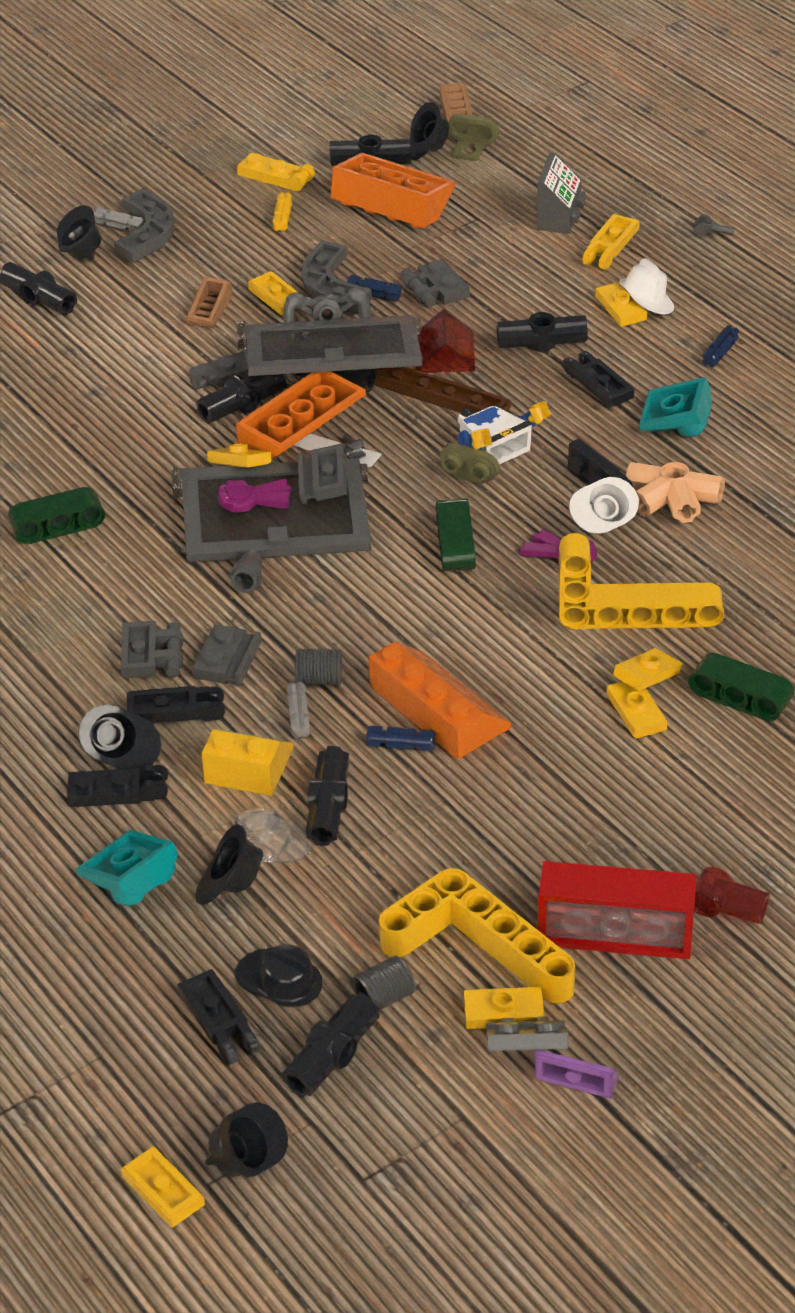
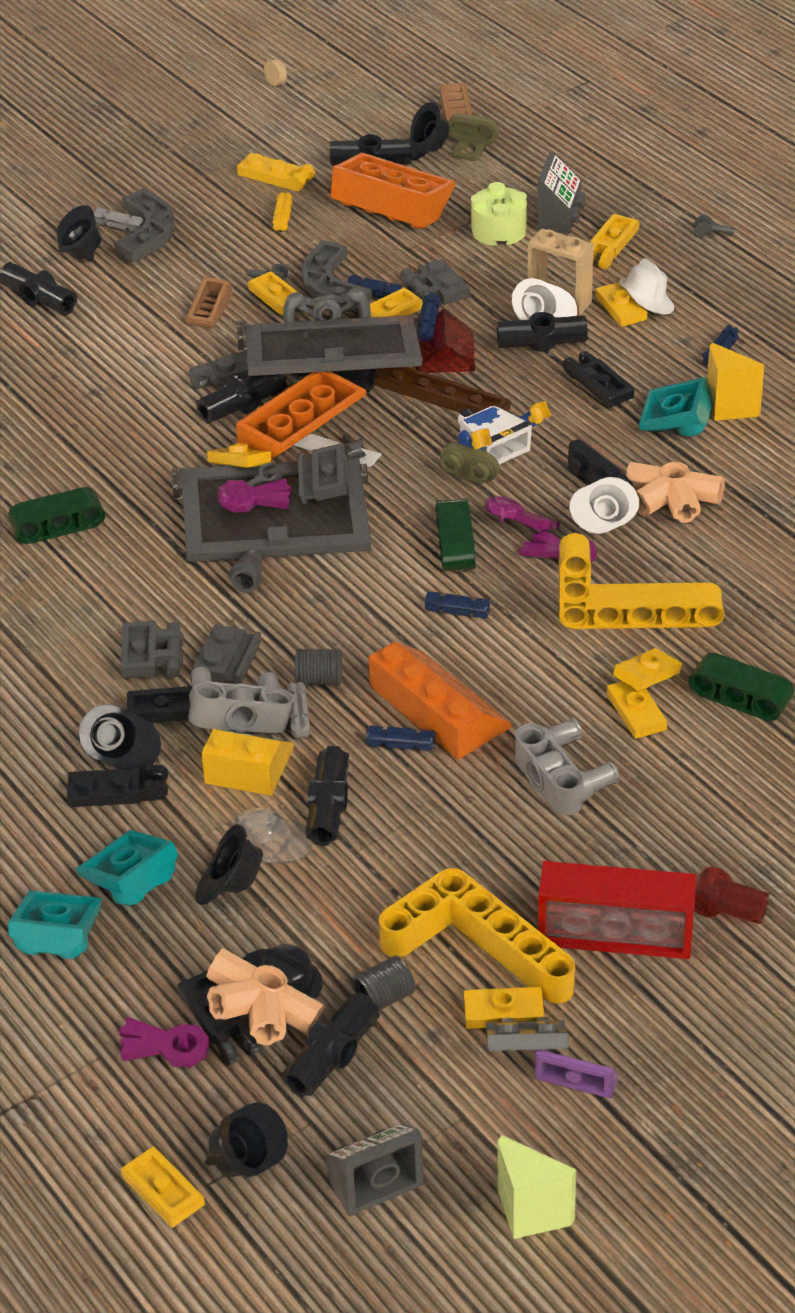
none -> teal slope [8,890,102,959]
none -> magenta piece [119,1017,209,1068]
none -> light grey piece [188,667,293,733]
none -> light nougat piece [206,948,324,1046]
none -> dark grey hand [246,463,282,487]
none -> dark grey hand [249,264,288,281]
none -> tan tile [264,59,287,86]
none -> dark grey slope [326,1124,424,1216]
none -> yellow plate [359,288,423,318]
none -> dark blue axle [417,292,441,343]
none -> dark blue axle [425,591,490,619]
none -> yellowish green brick [471,182,527,246]
none -> magenta piece [484,496,560,530]
none -> yellowish green slope [497,1135,576,1239]
none -> white piece [511,278,577,320]
none -> light grey piece [515,718,619,815]
none -> tan window [528,228,594,316]
none -> yellow slope [707,343,765,421]

